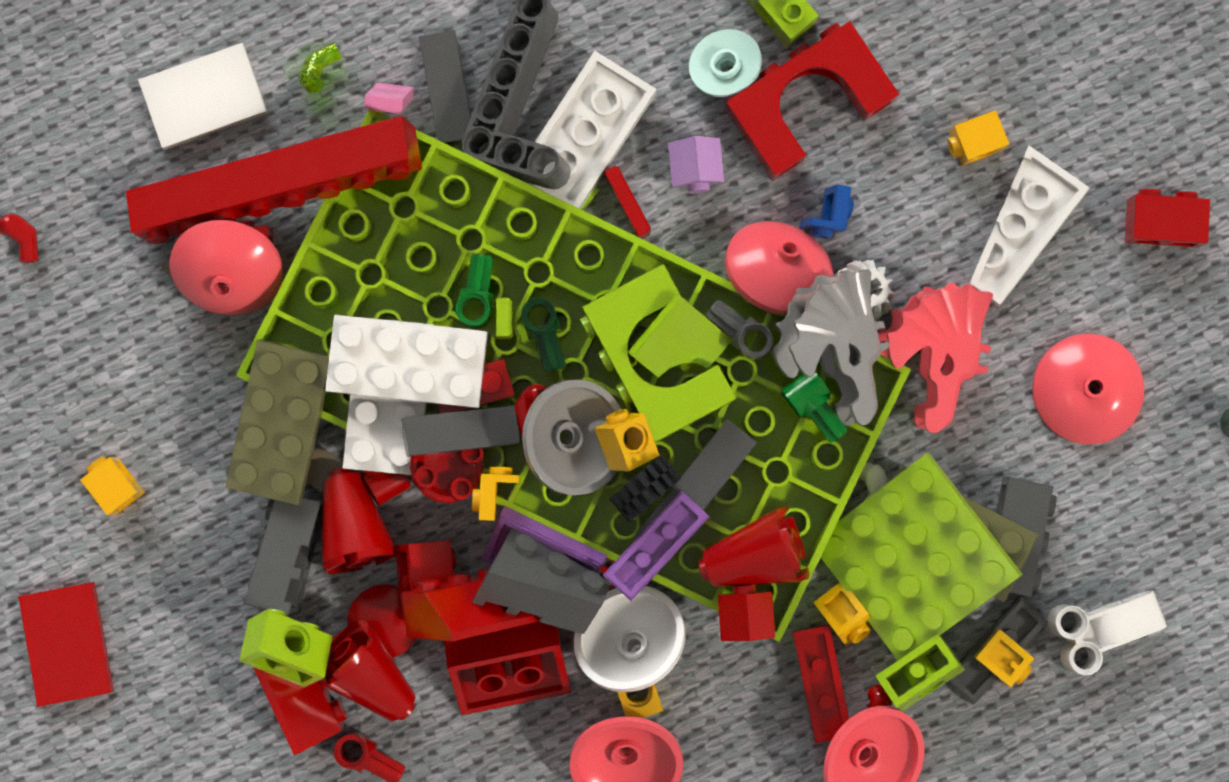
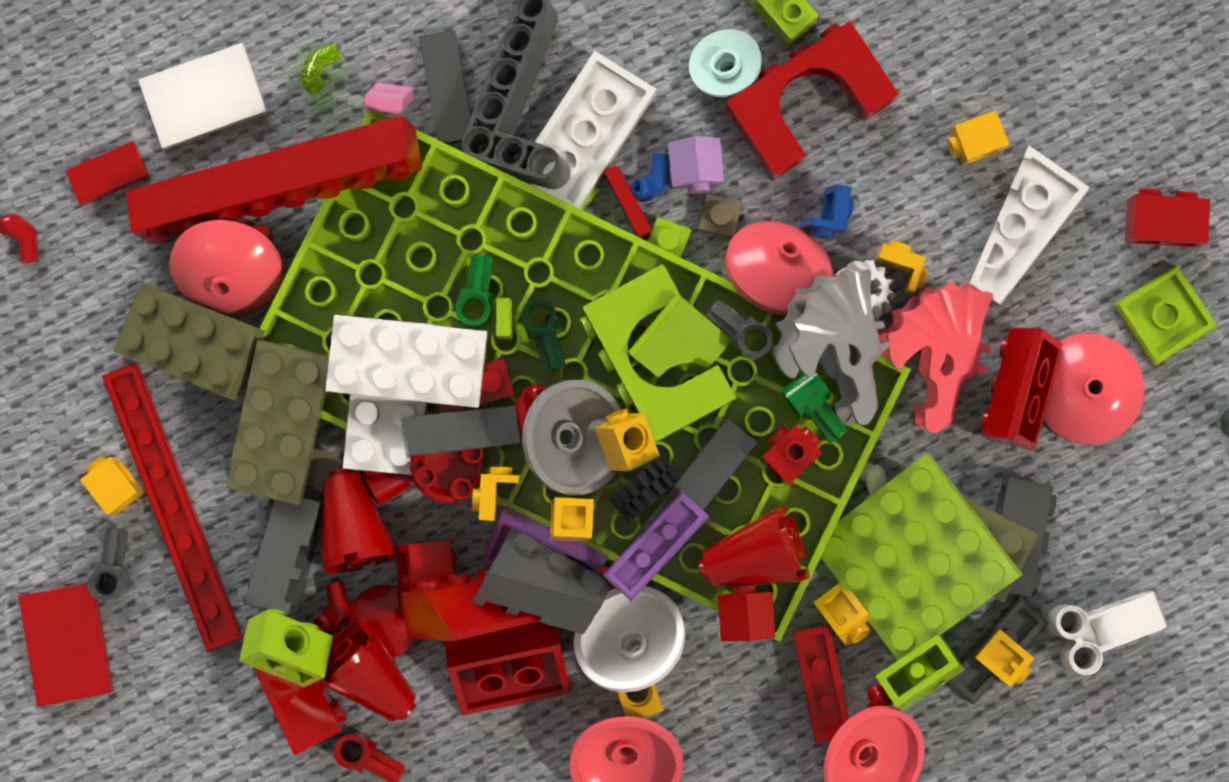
none -> red tile [65,141,150,206]
none -> dark grey axle [87,528,130,601]
none -> red tile [102,362,244,653]
none -> olive plate [113,283,265,401]
none -> red arm [313,581,350,635]
none -> yellow brick [550,497,594,542]
none -> blue arm [630,153,670,202]
none -> lime plate [648,217,692,258]
none -> dark tan plate [698,193,743,238]
none -> red brick [760,425,822,485]
none -> yellow bracket [875,241,929,296]
none -> red slope [981,328,1063,451]
none -> lime tile [1113,264,1218,367]

